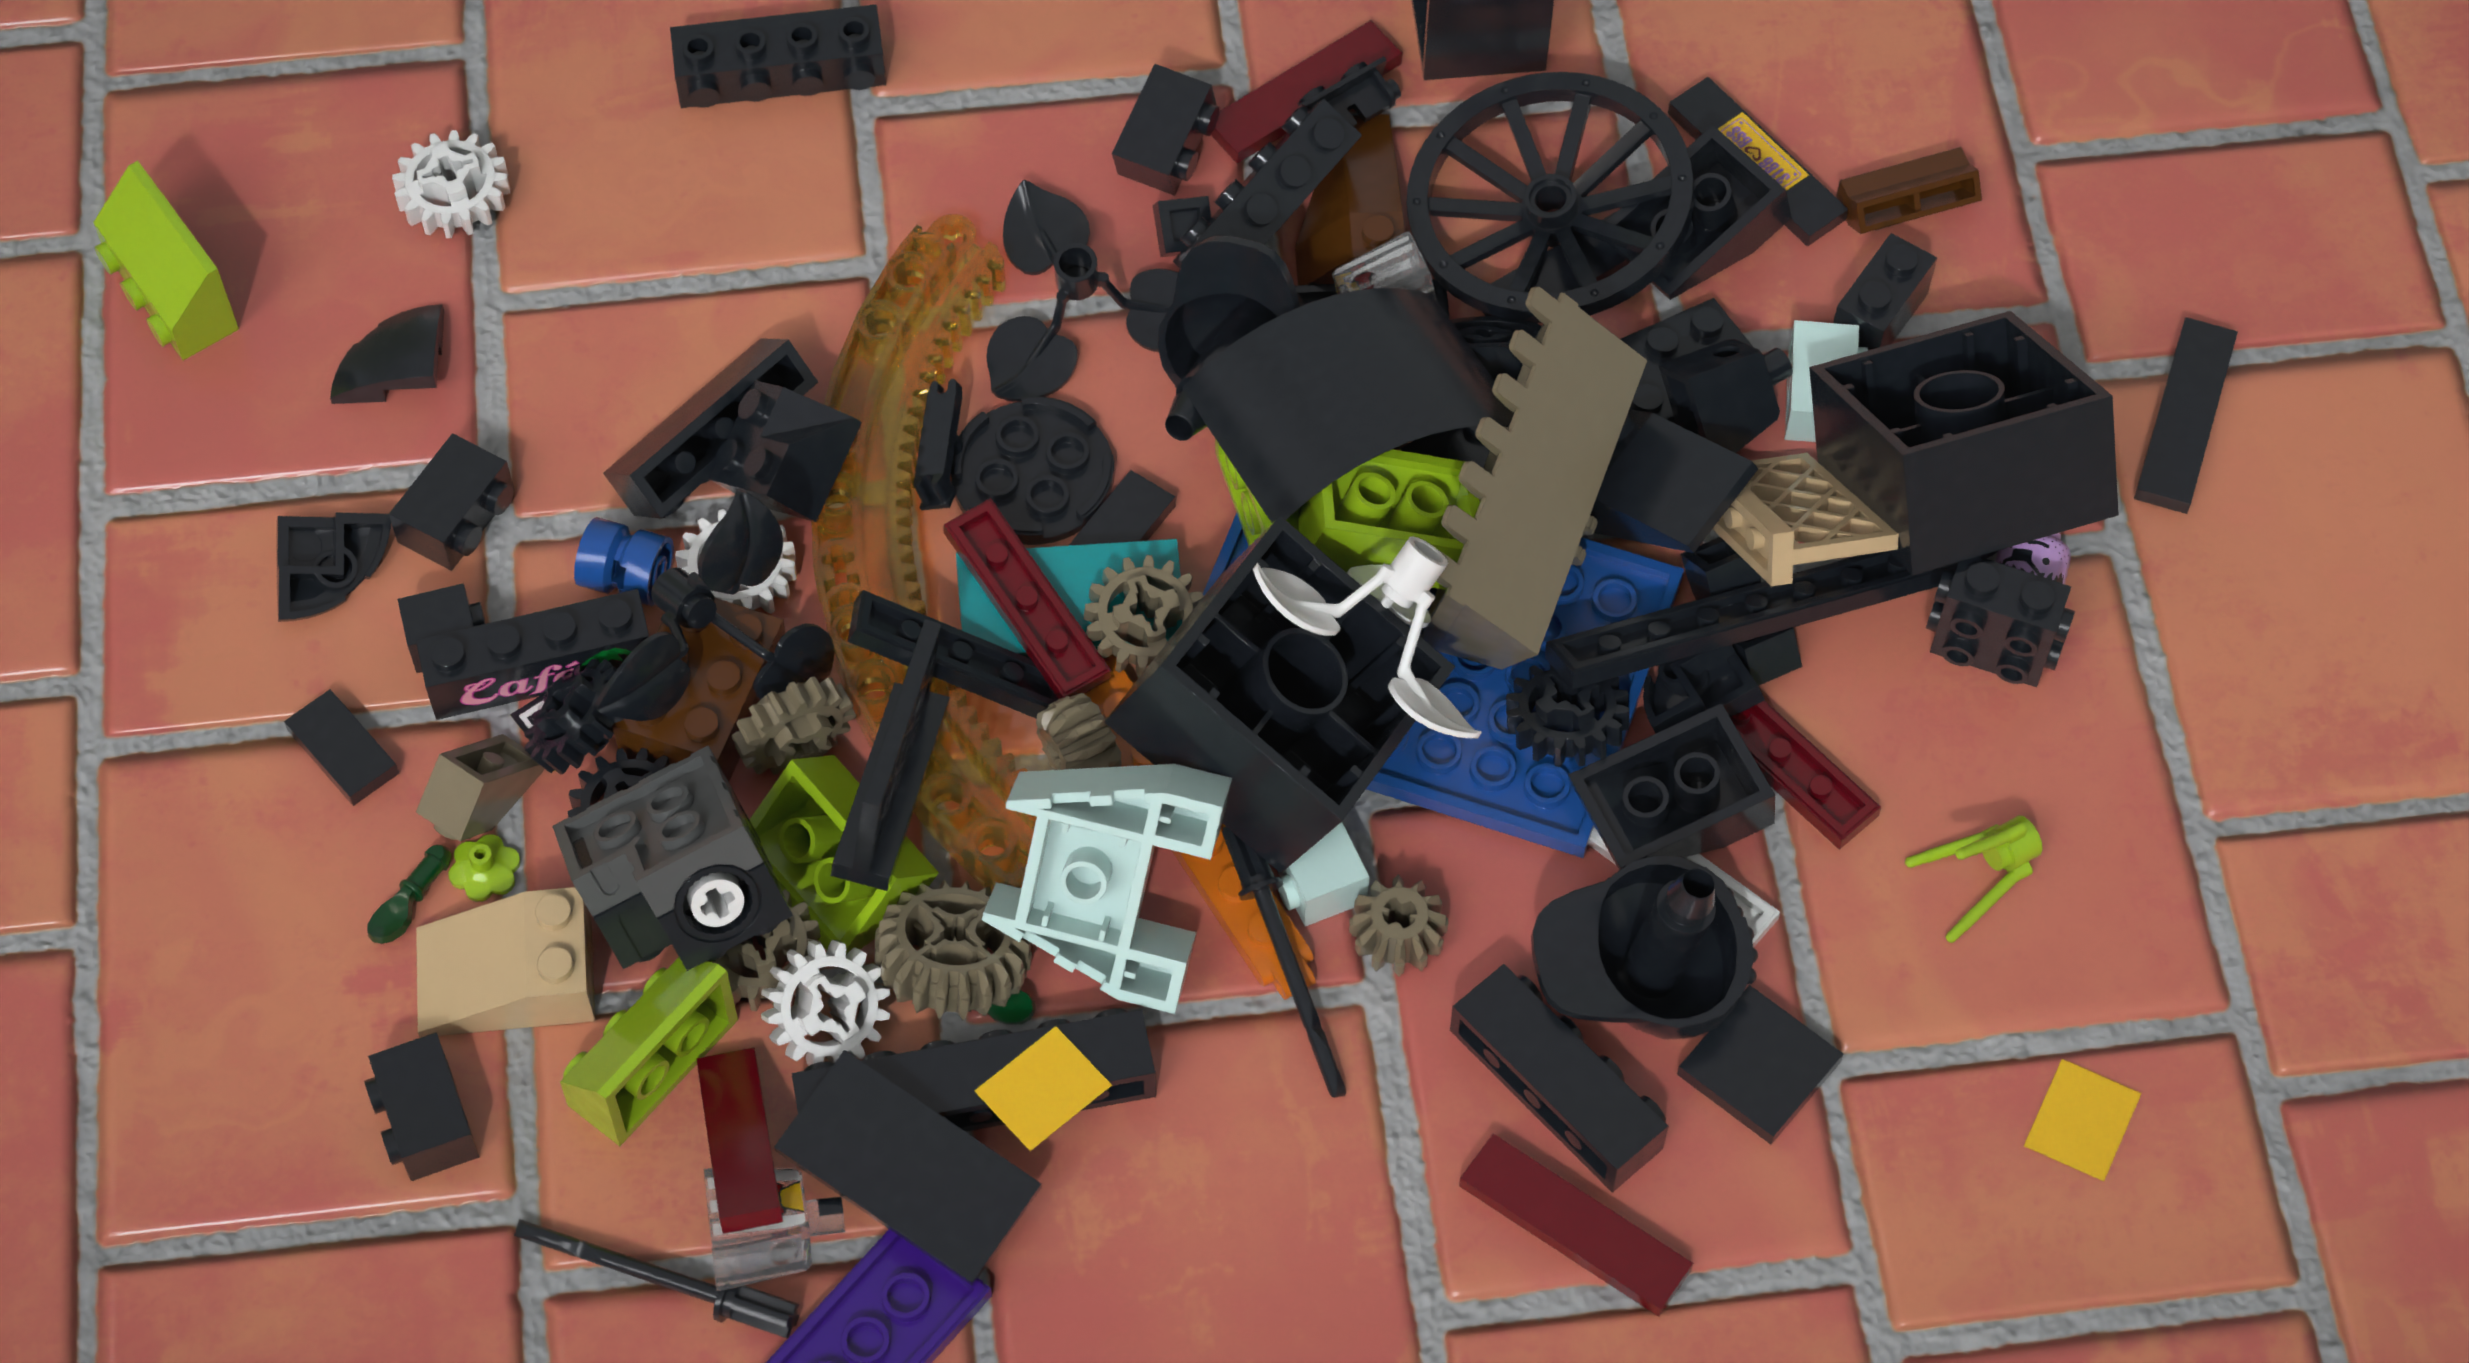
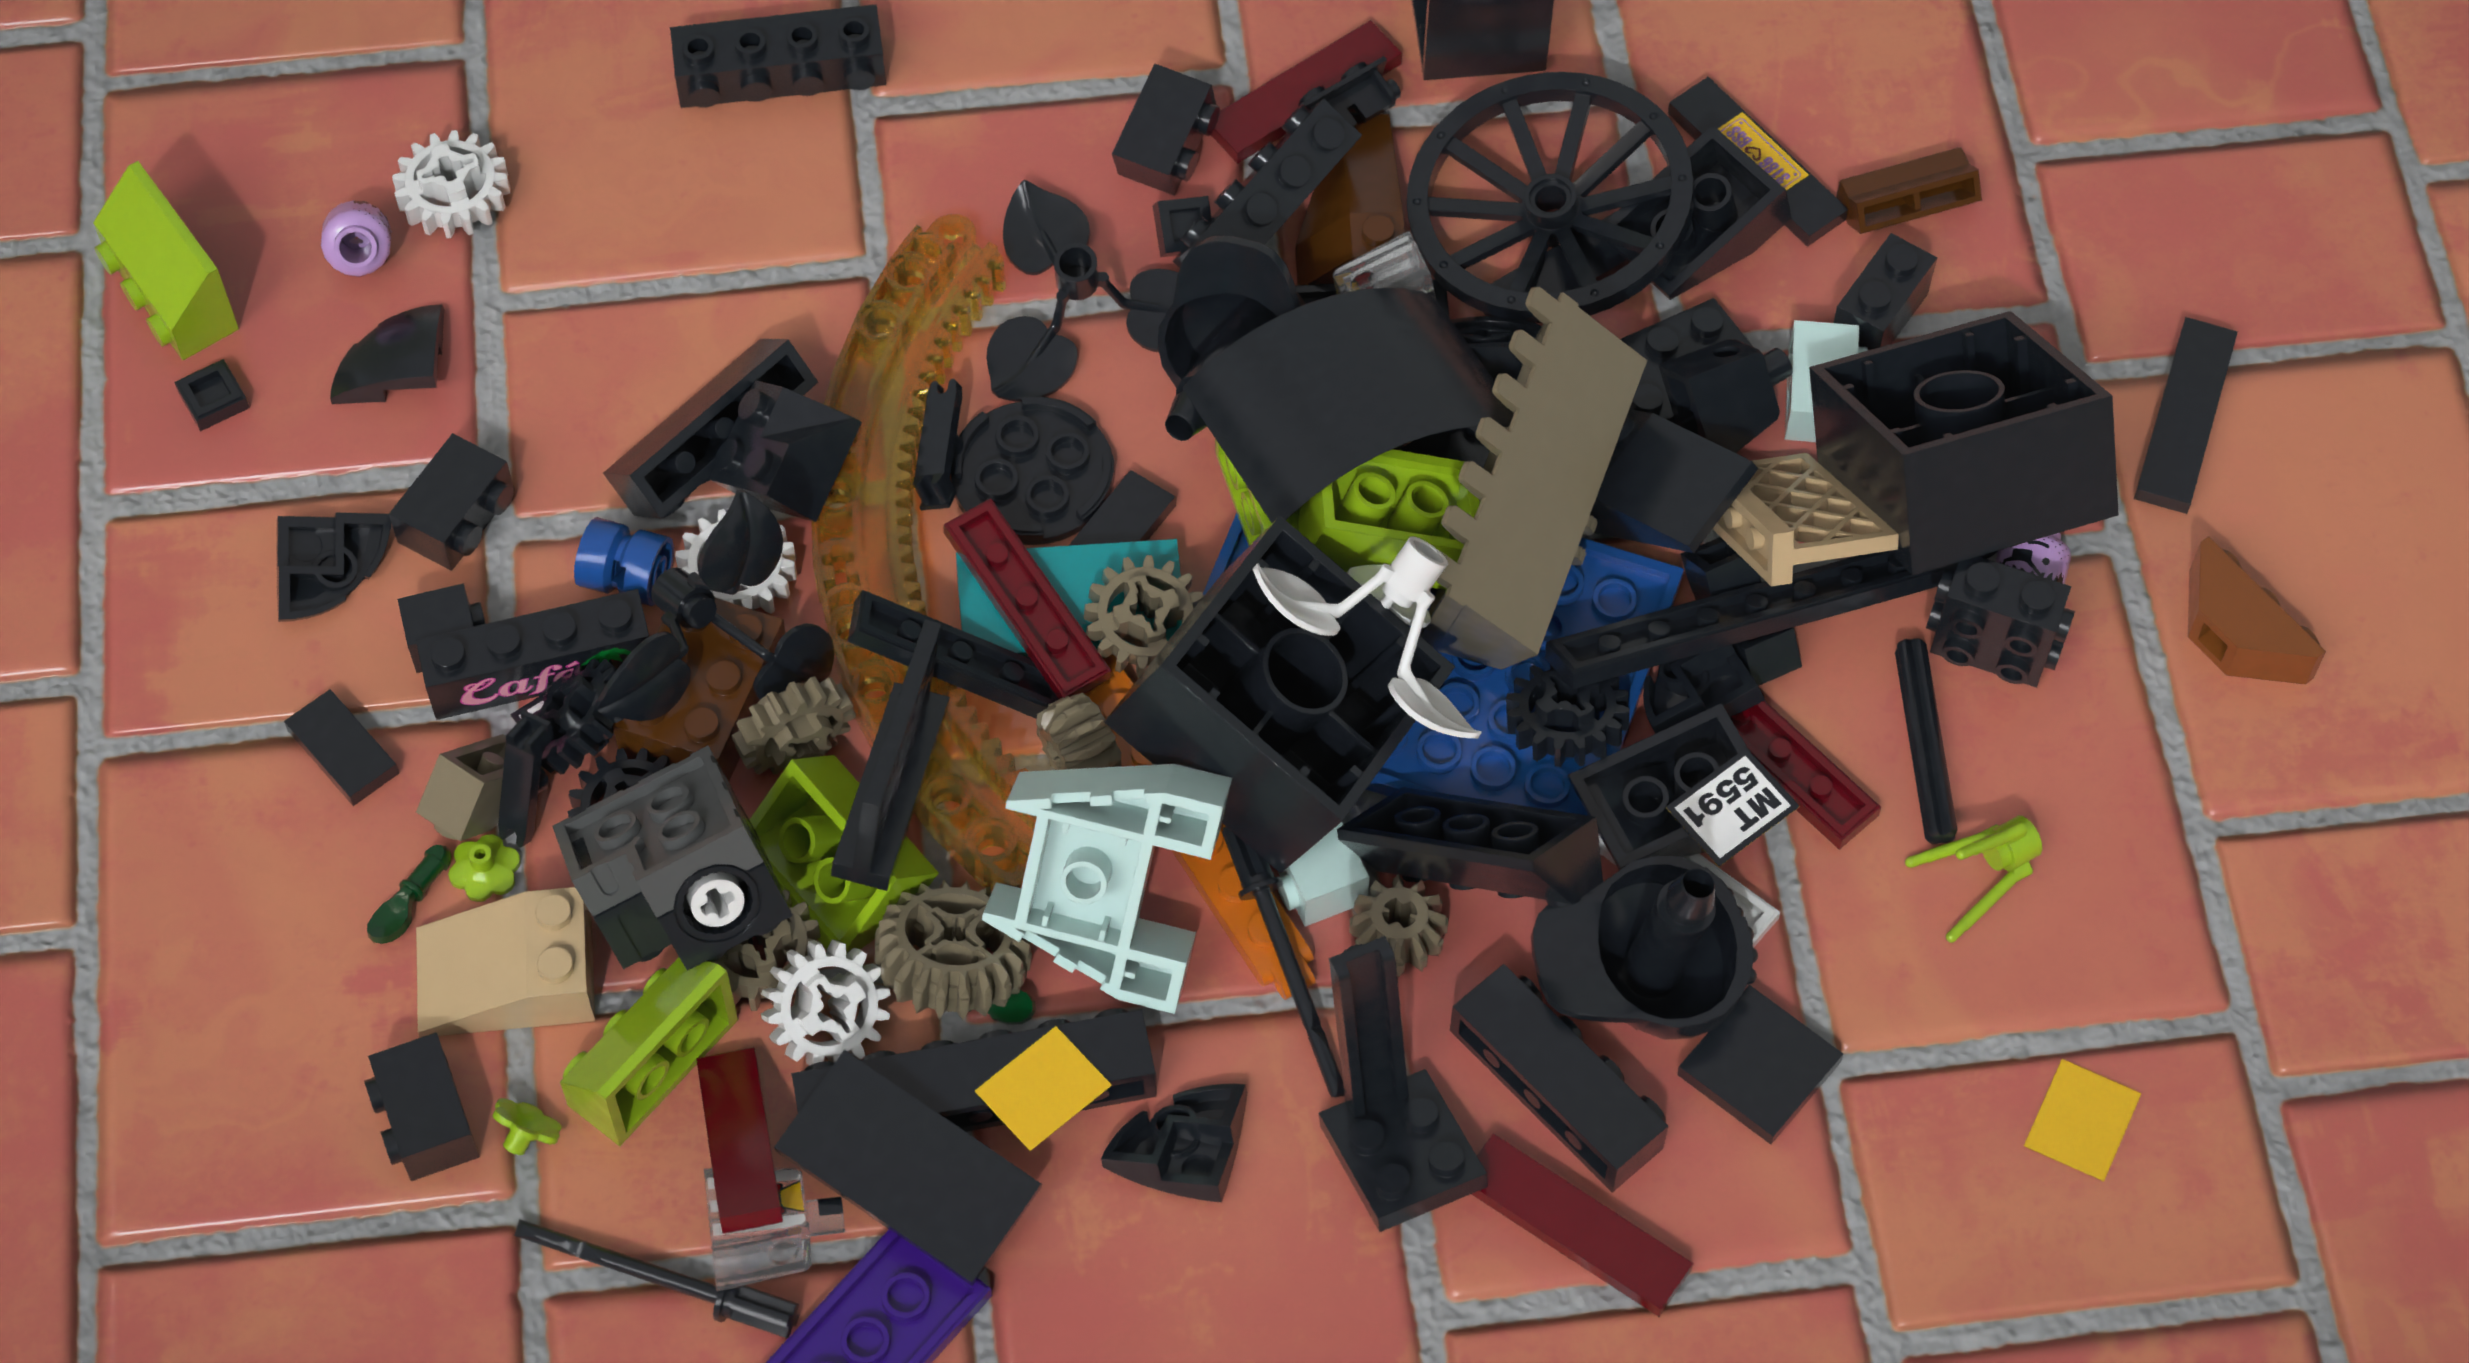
none -> black tile [174,359,250,431]
none -> lavender head [321,200,391,276]
none -> lime plant [492,1098,562,1155]
none -> black piece [498,710,554,848]
none -> black brick [1101,1084,1248,1203]
none -> black bracket [1319,936,1488,1232]
none -> black slope [1337,787,1603,907]
none -> sticker [1666,748,1800,867]
none -> black axle [1895,638,1958,844]
none -> dark orange slope [2188,536,2326,685]

